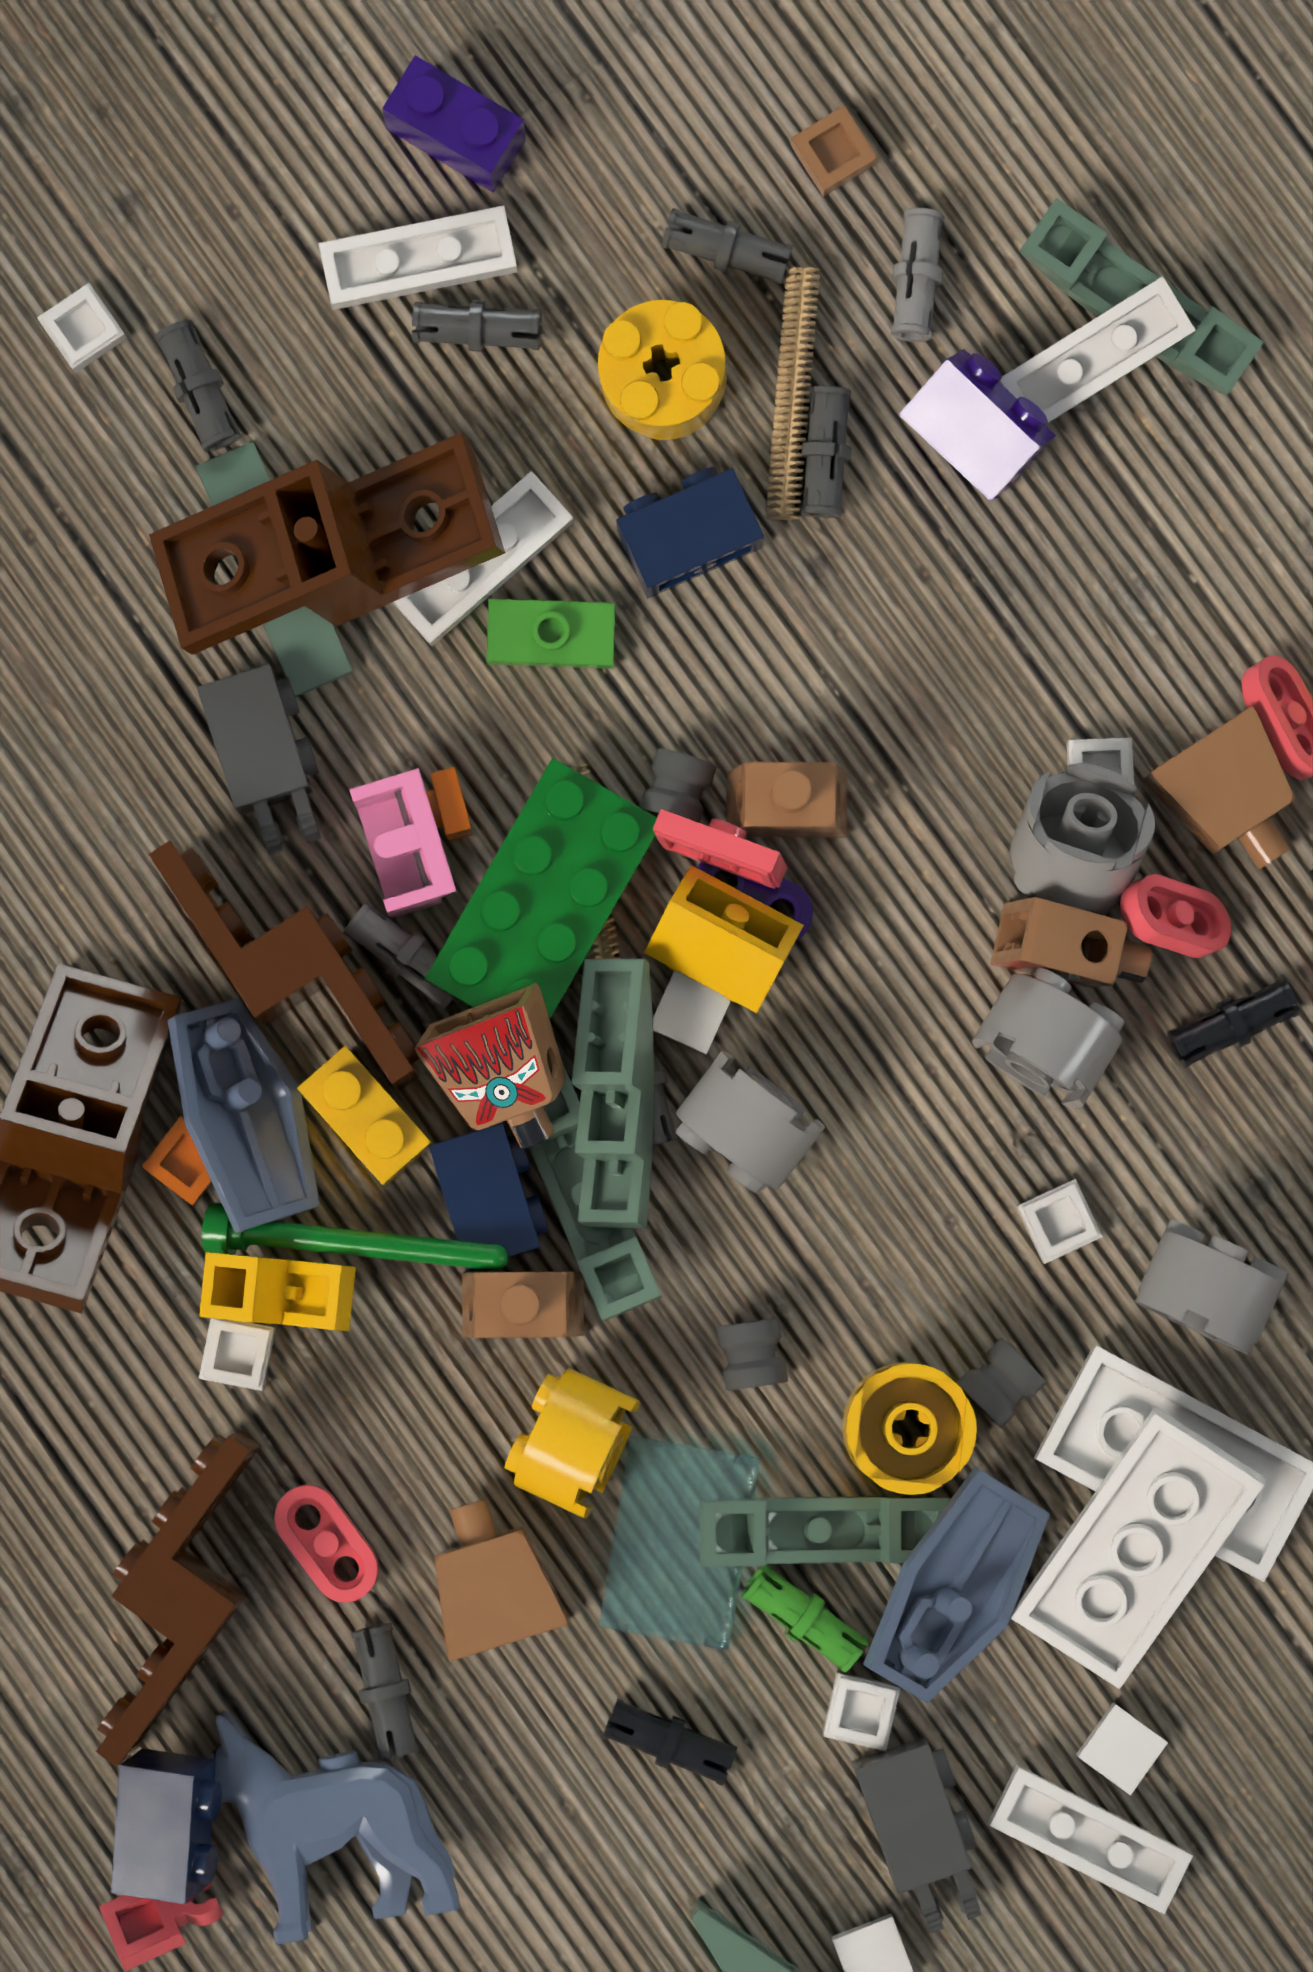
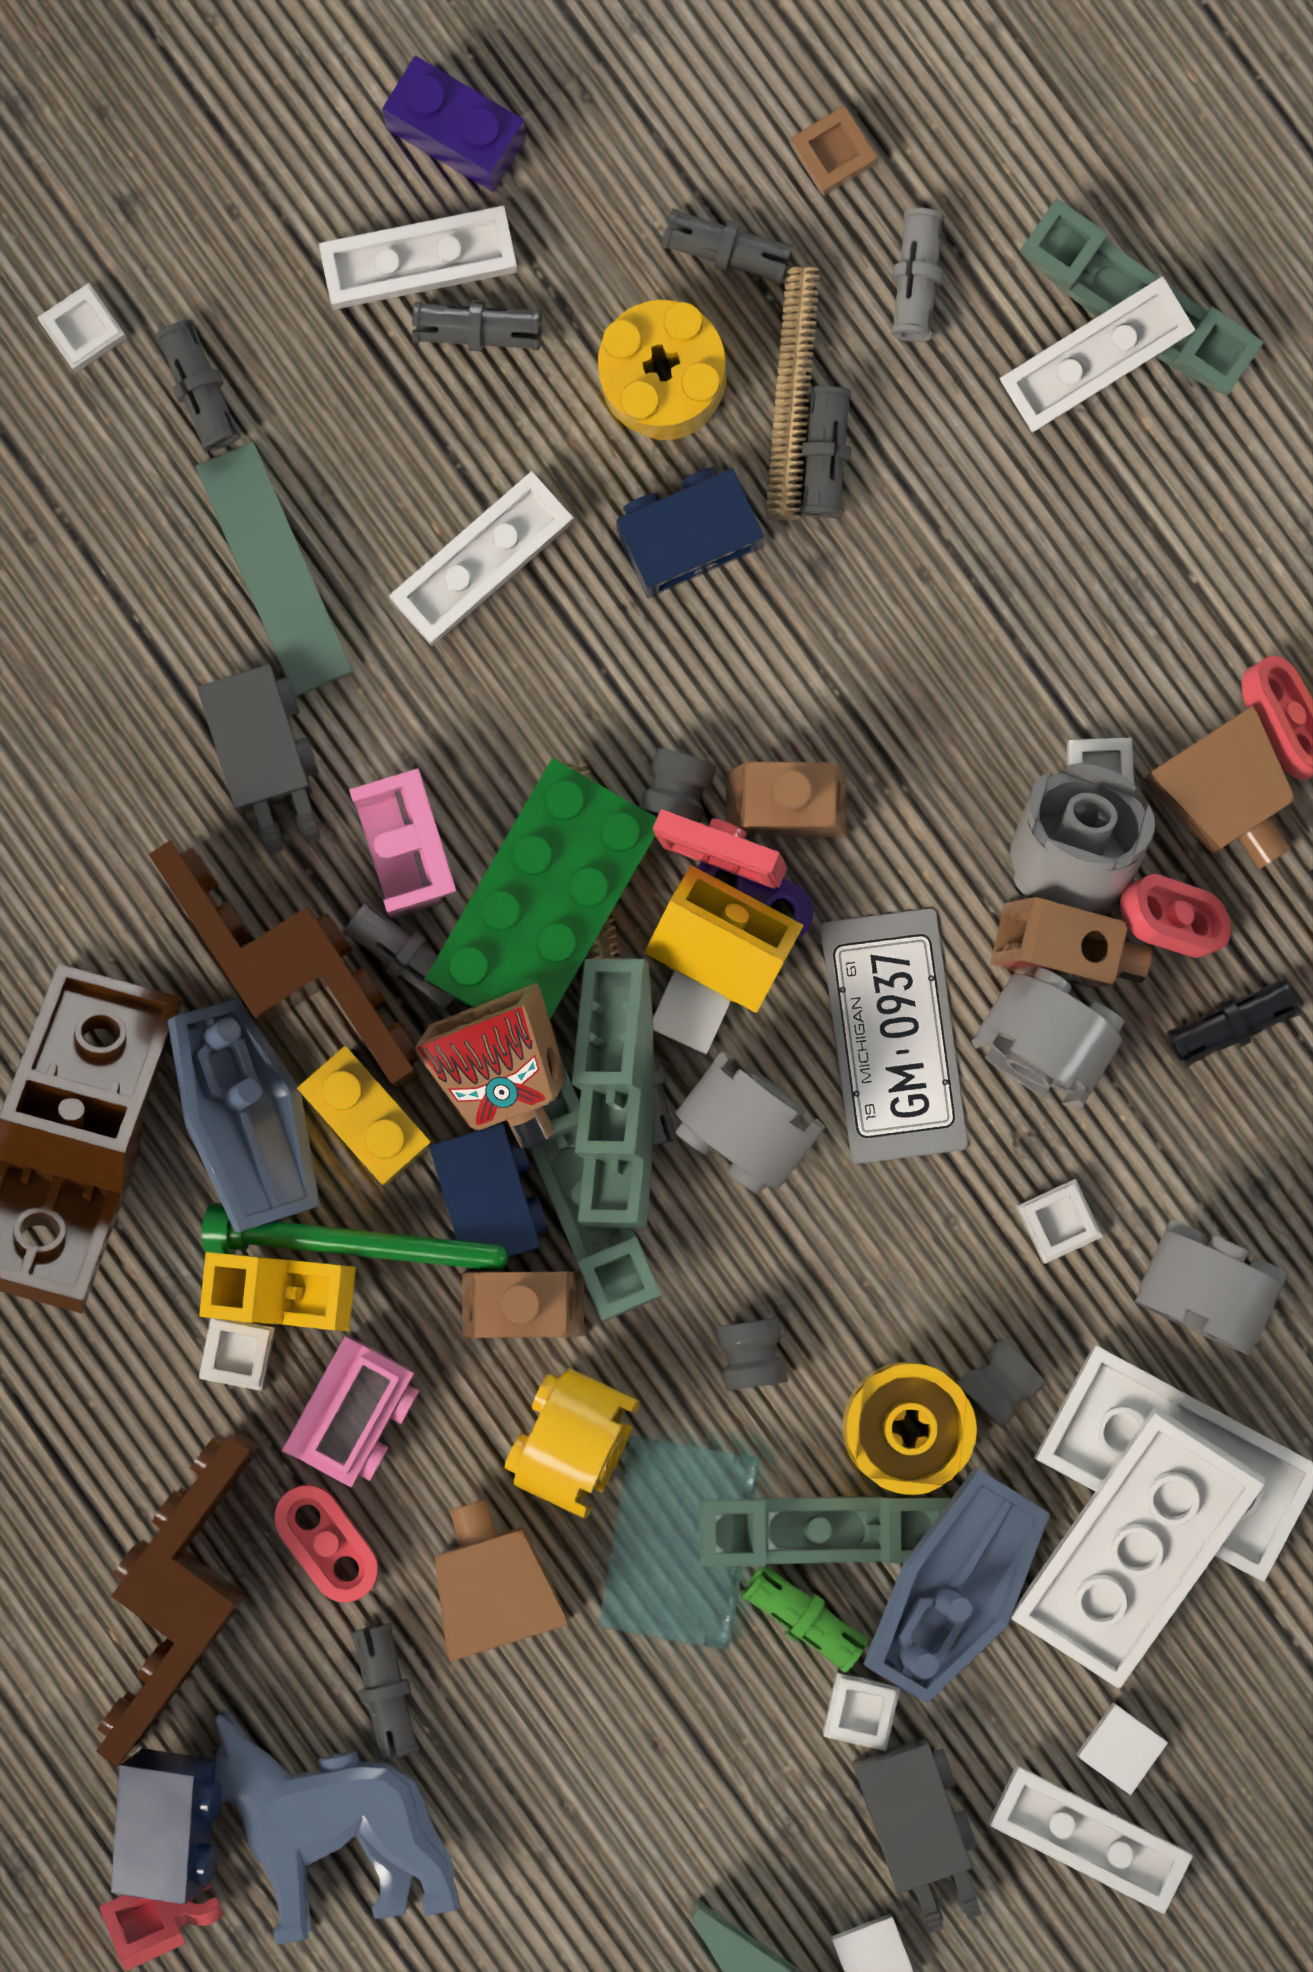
orange plate [142,1116,212,1206] -> none
reddish brown bracket [149,433,505,655] -> none
orange plate [426,767,473,842] -> none
bright green plate [486,599,615,669] -> none
black pin [602,1698,737,1786] -> none
brick [898,349,1056,501] -> none
none -> bright pink window [282,1335,420,1487]
none -> sticker [820,908,968,1164]

